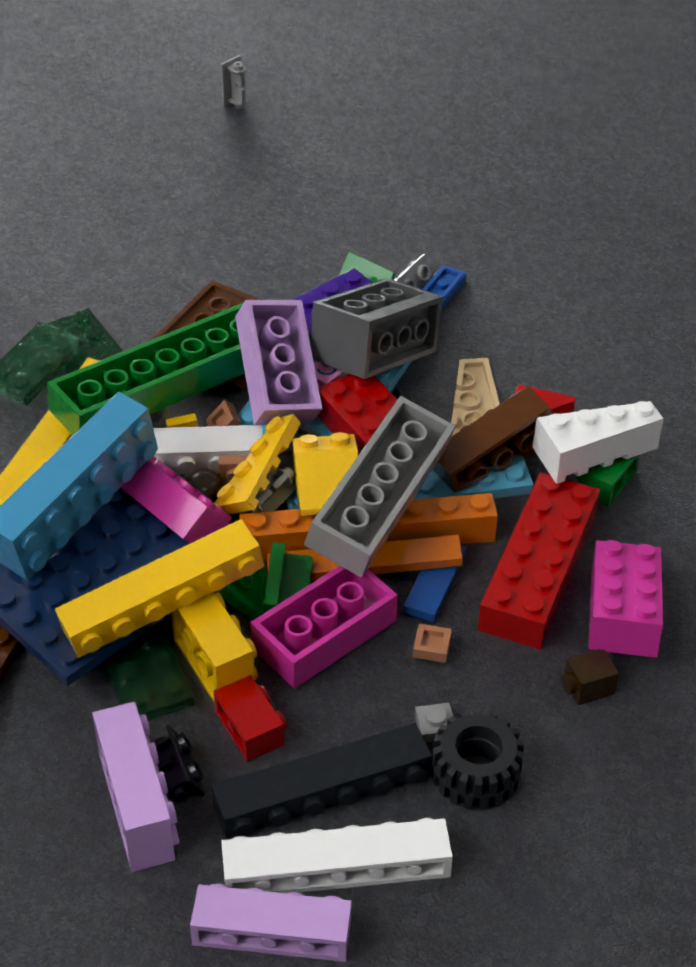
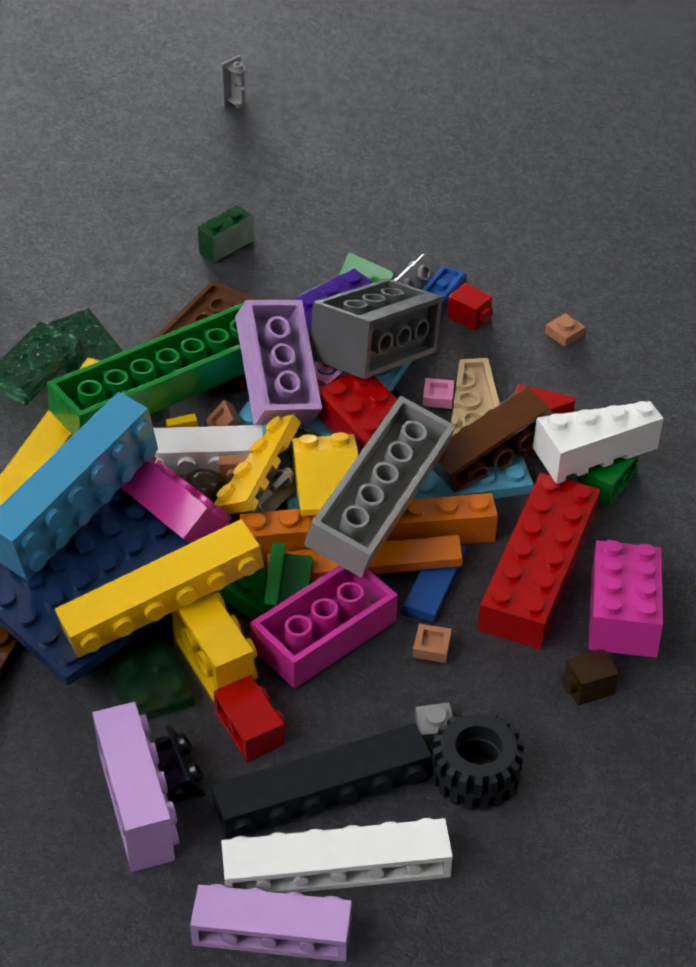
none -> dark green brick [198,206,255,263]
none -> bright pink plate [422,378,454,409]
none -> red brick [448,283,493,331]
none -> nougat plate [545,313,586,347]

